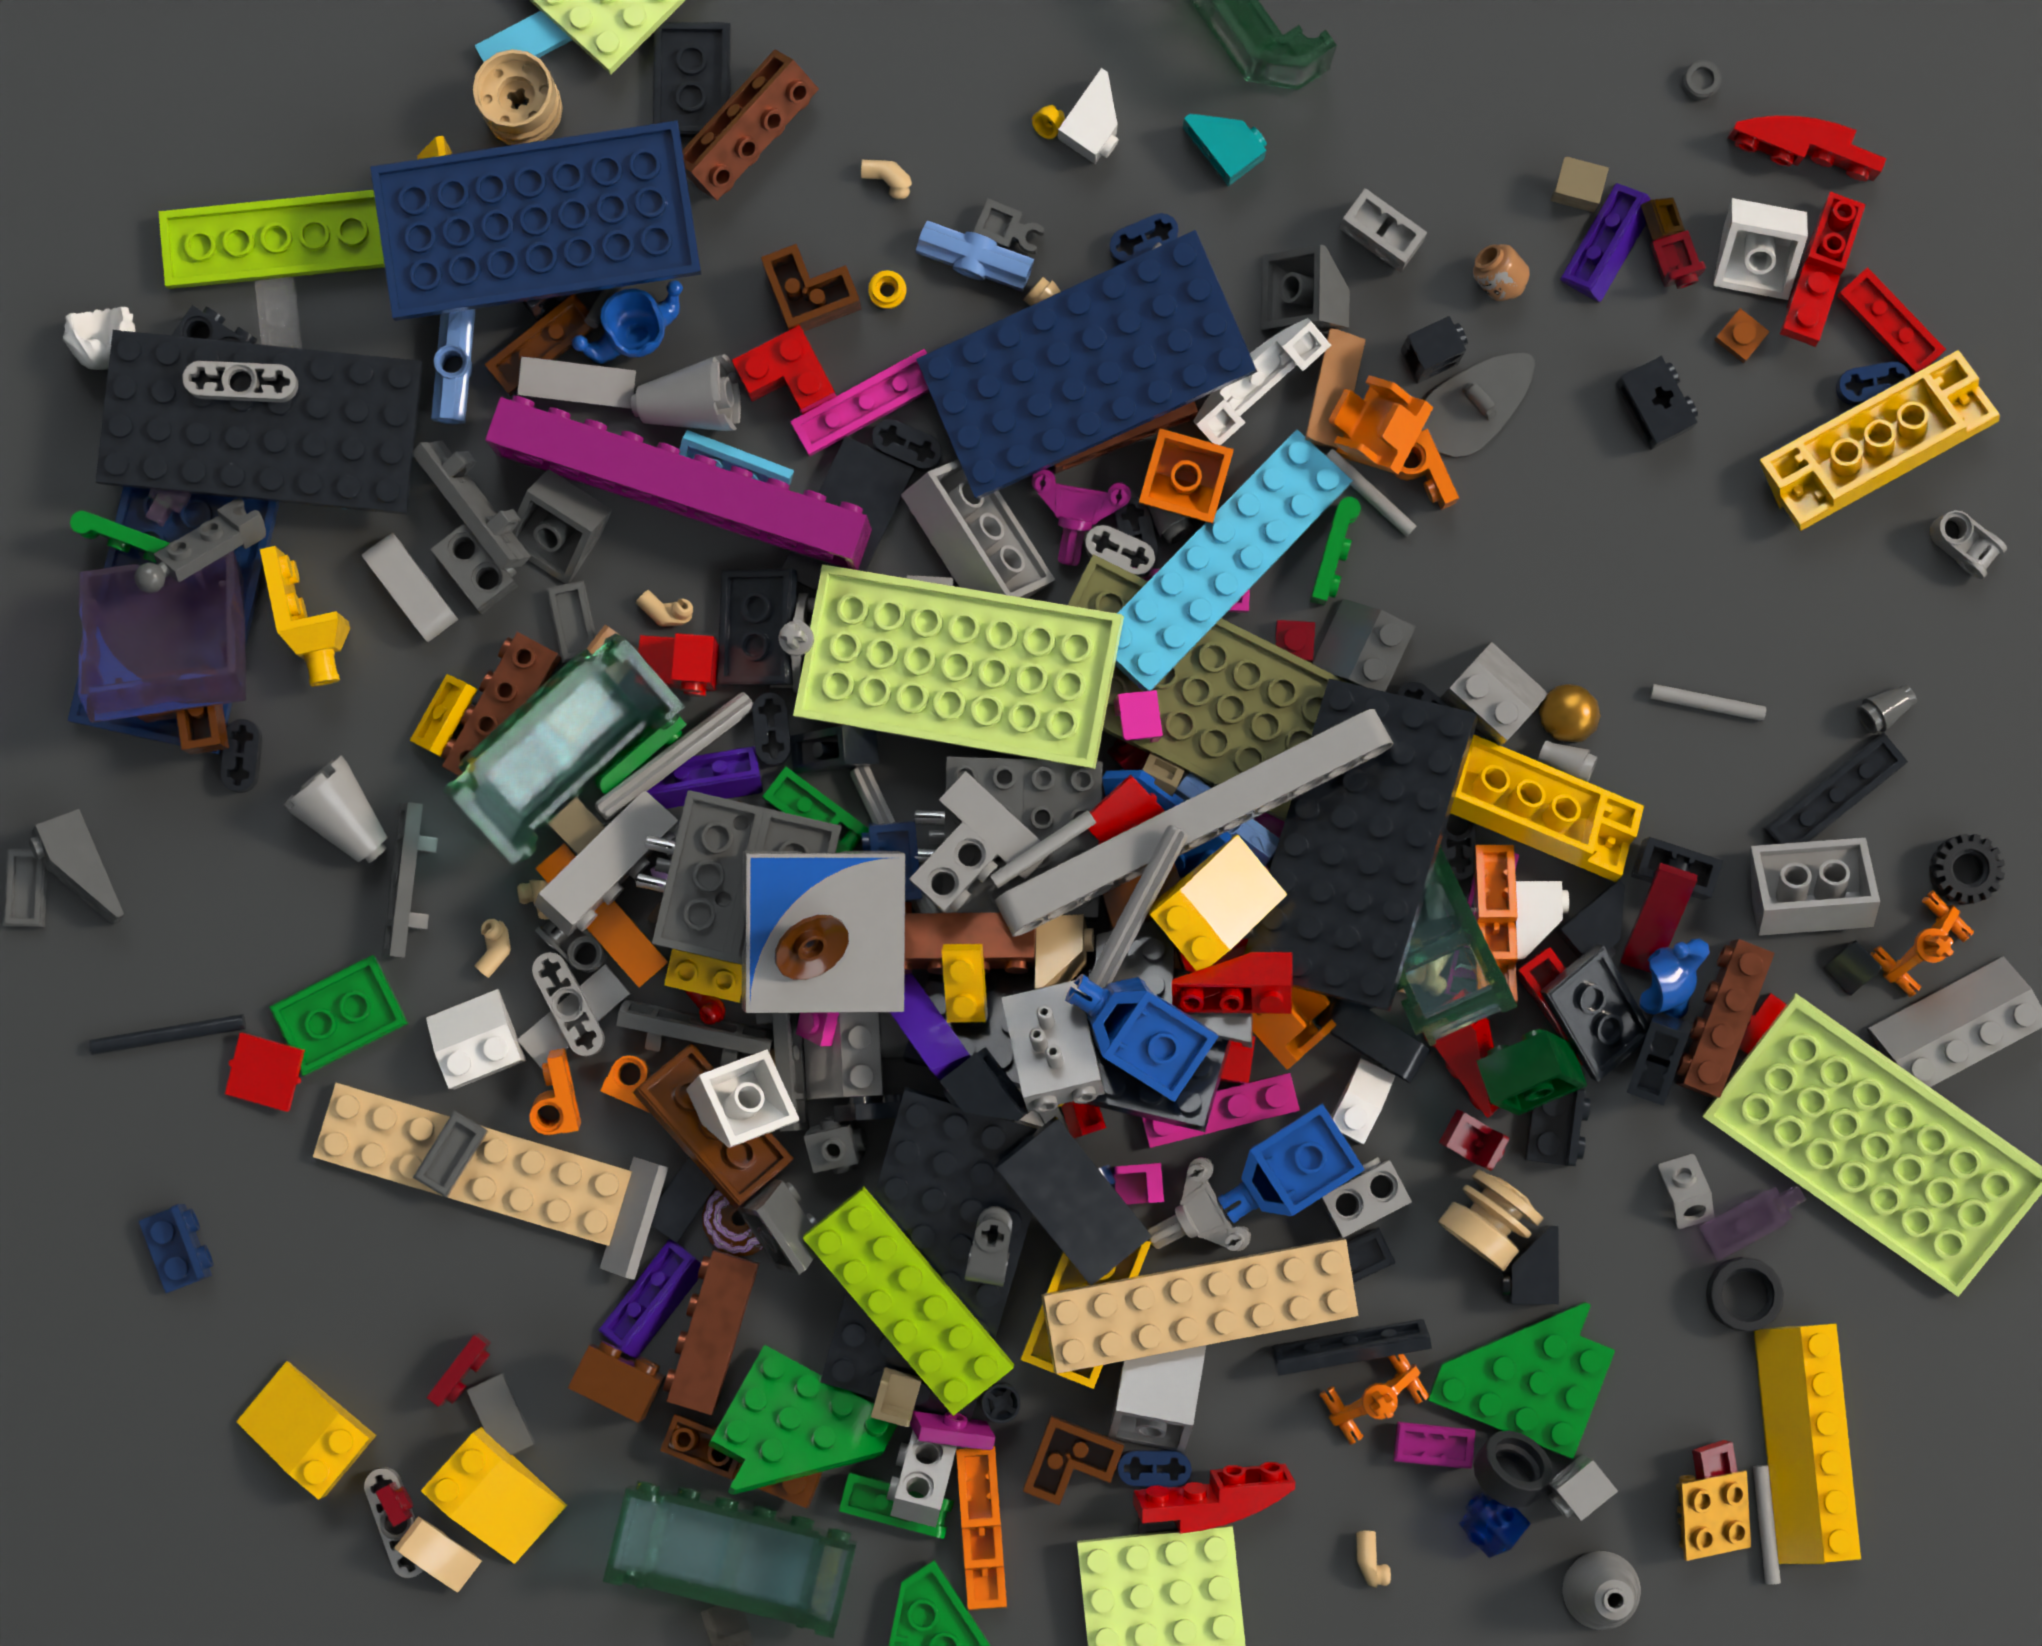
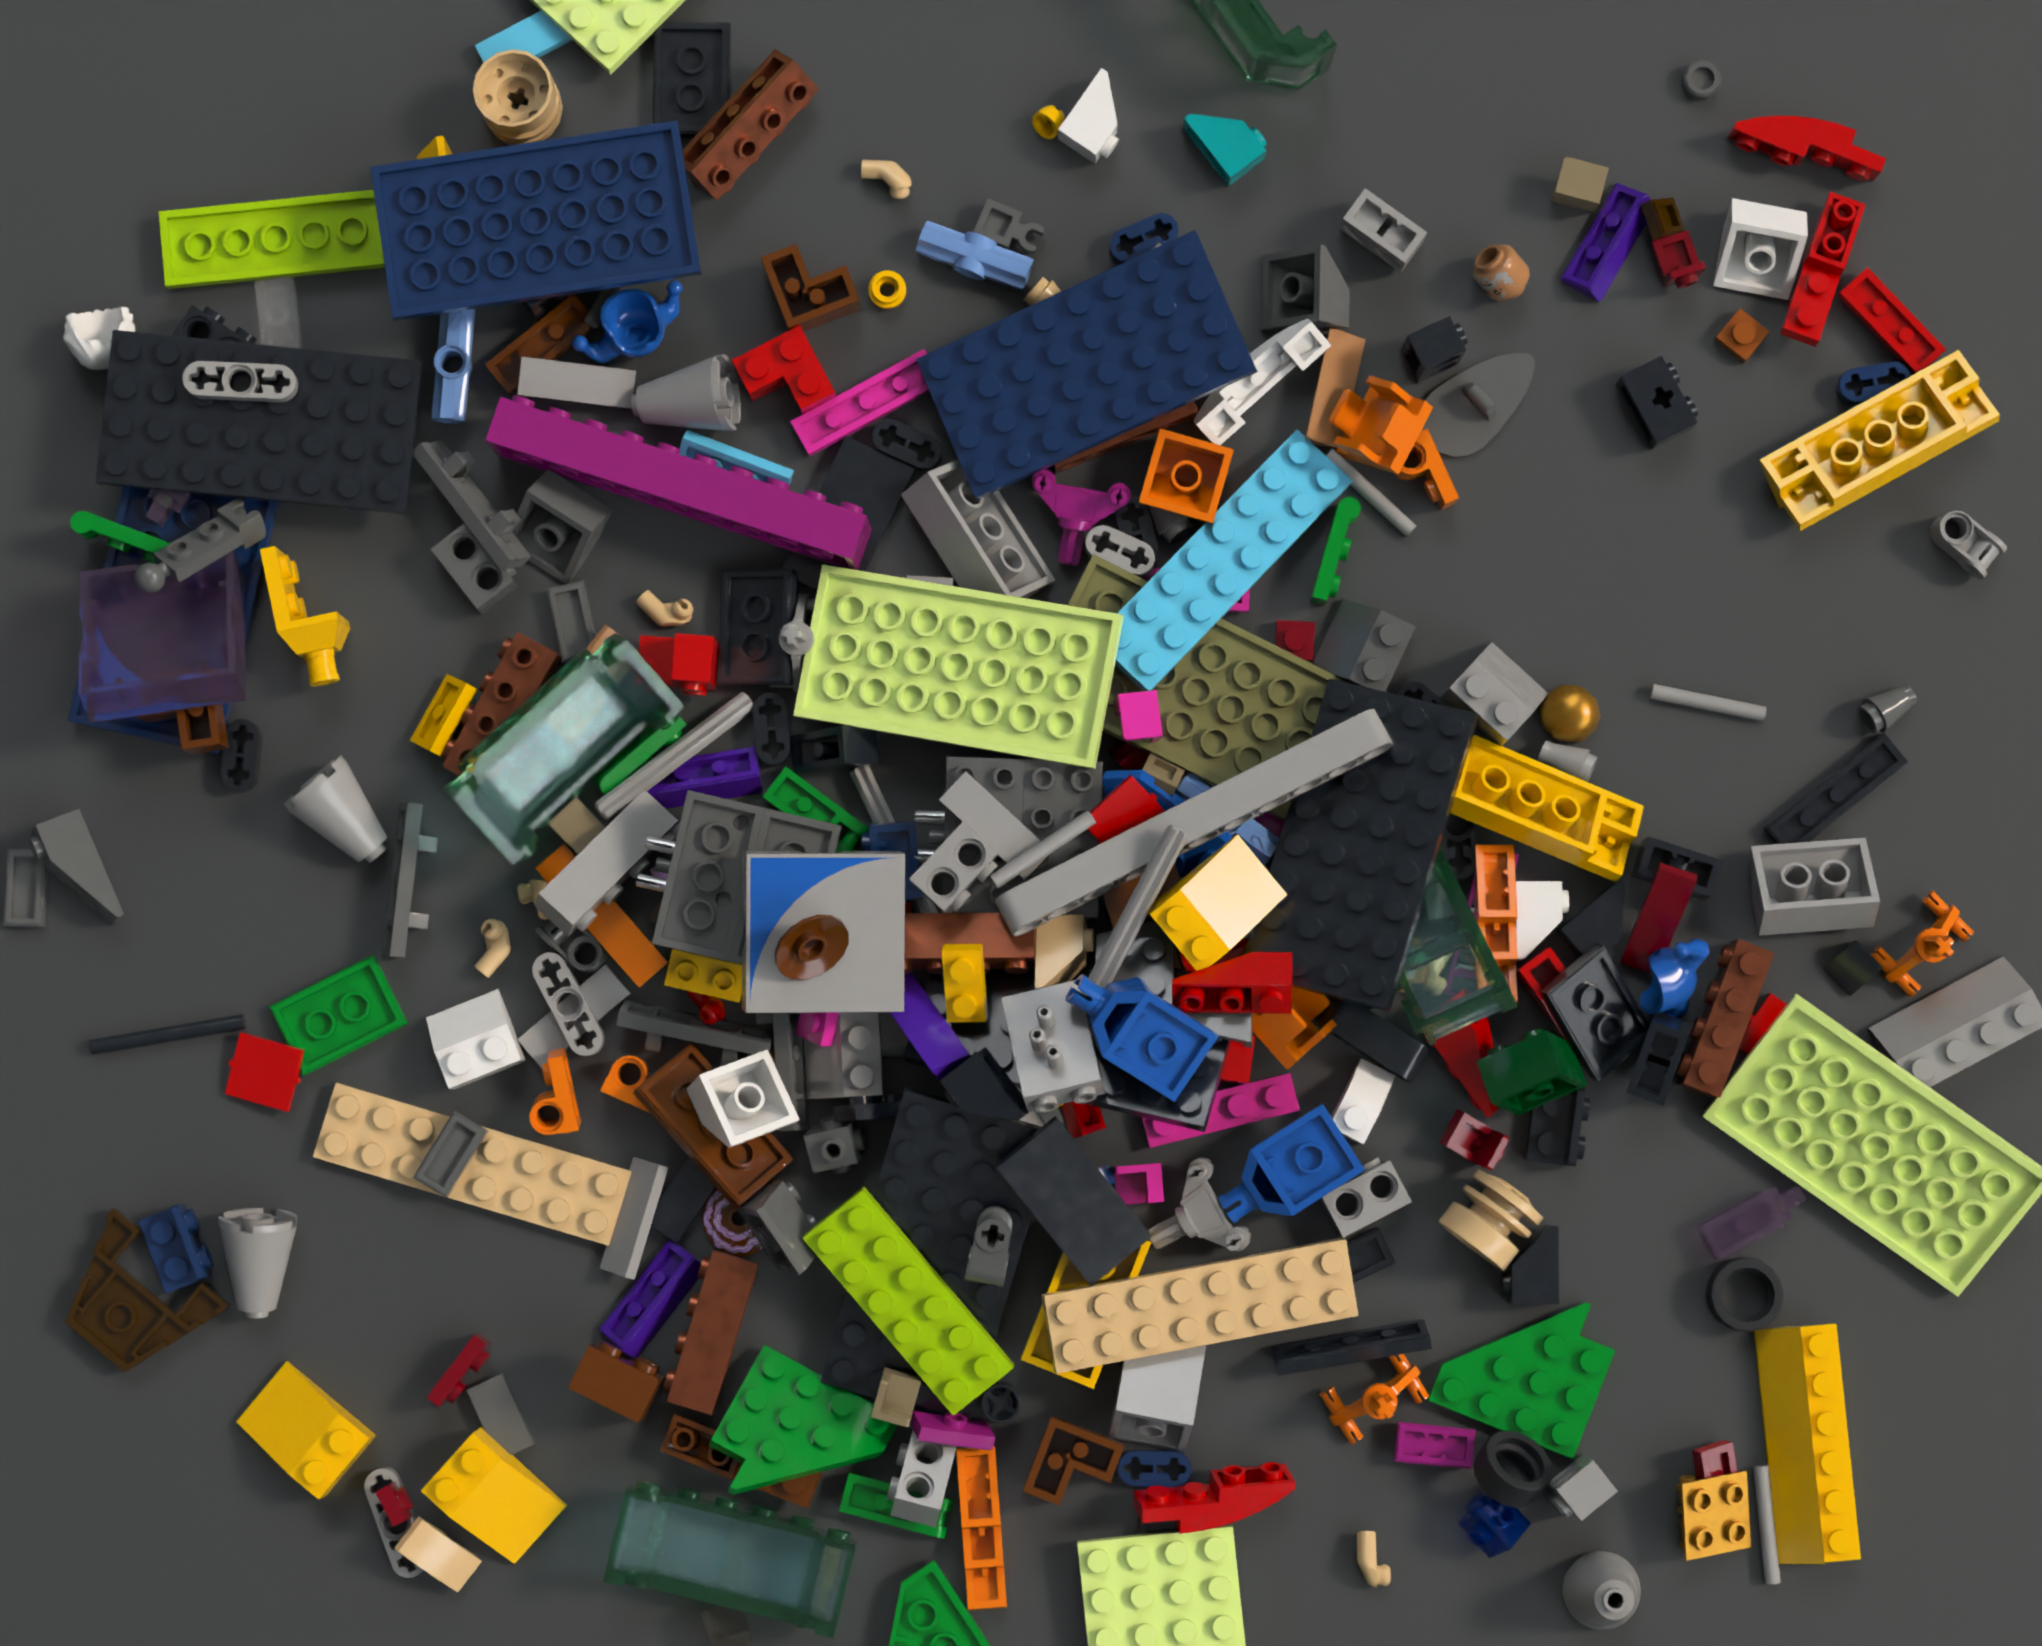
light grey beam [362,532,459,642] -> none
light grey bracket [1658,1154,1714,1229] -> none
black tyre [1929,834,2005,905] -> none
none -> dark brown wing [65,1208,231,1372]
none -> light grey cone [218,1208,297,1318]

